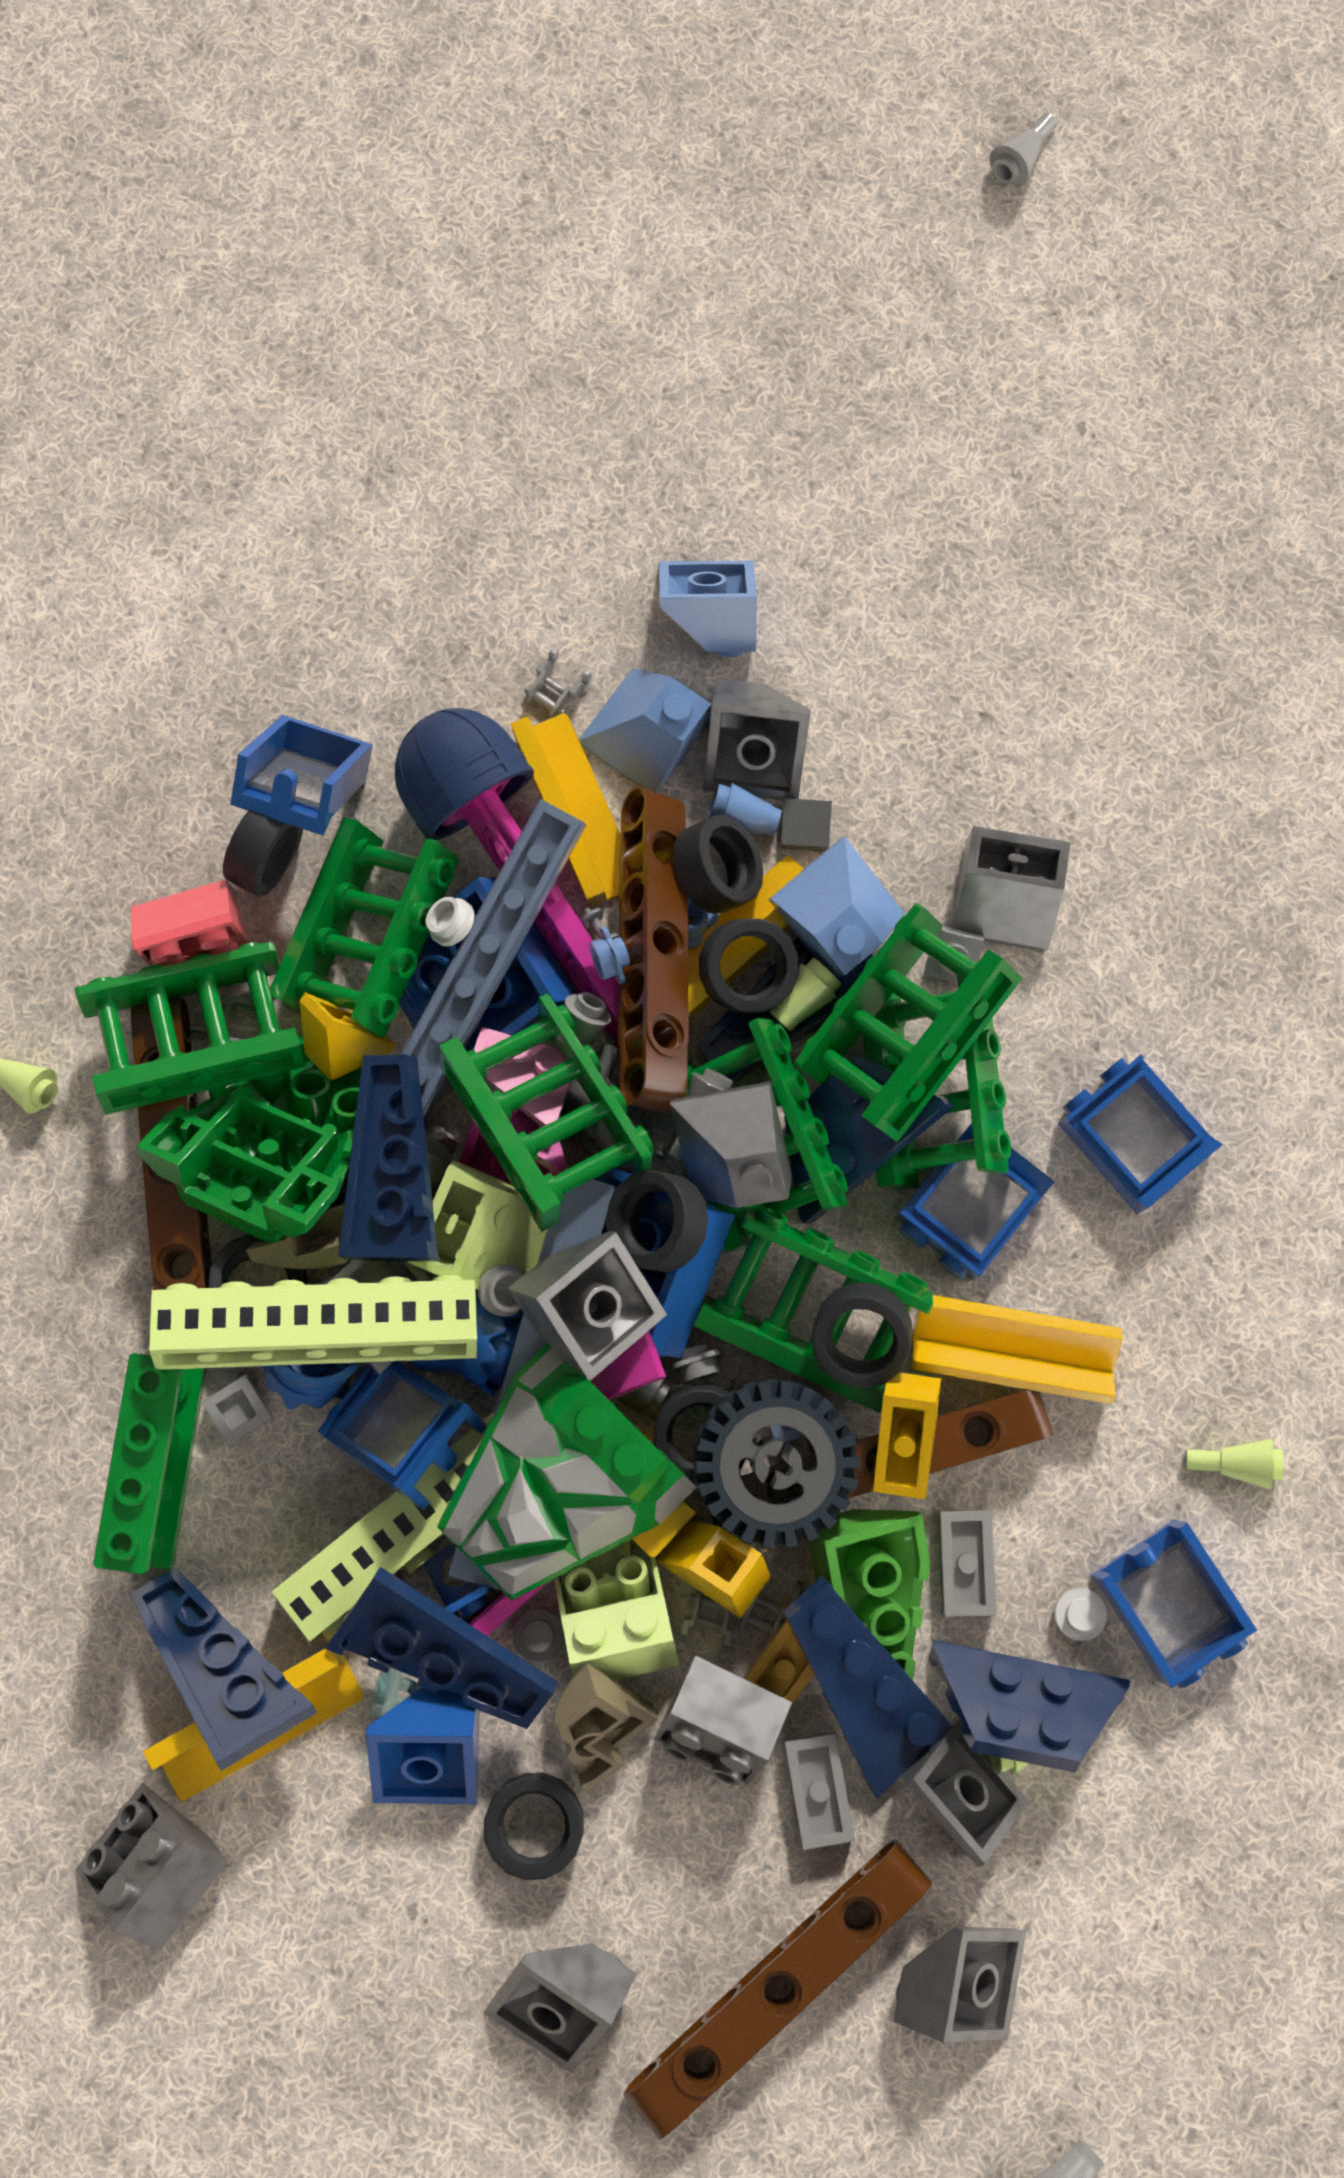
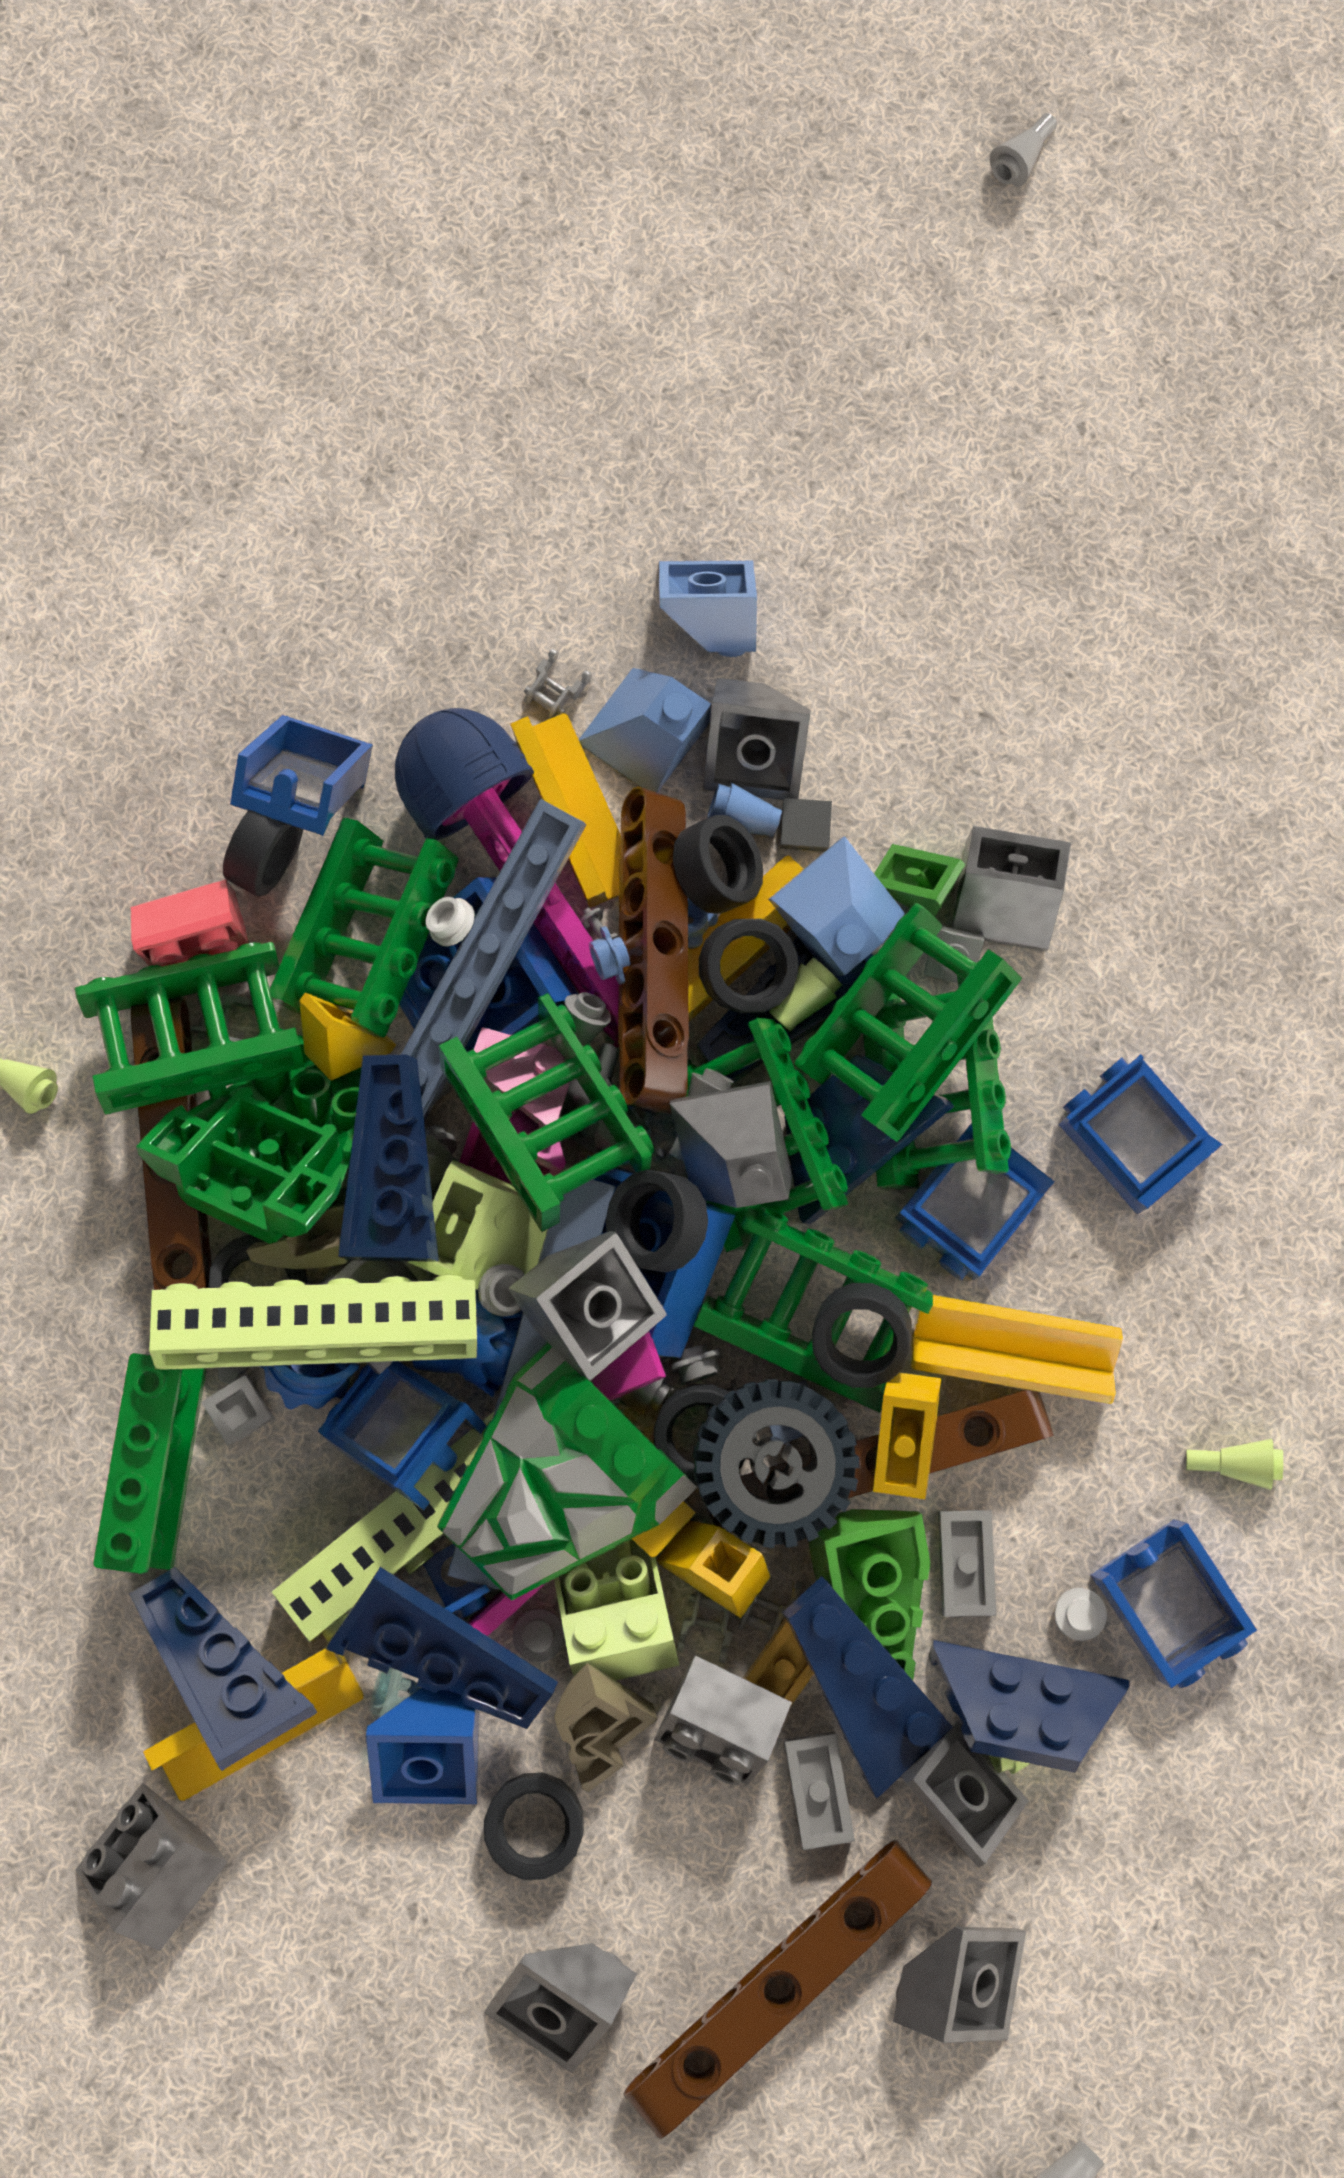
none -> bright green slope [874,844,965,917]

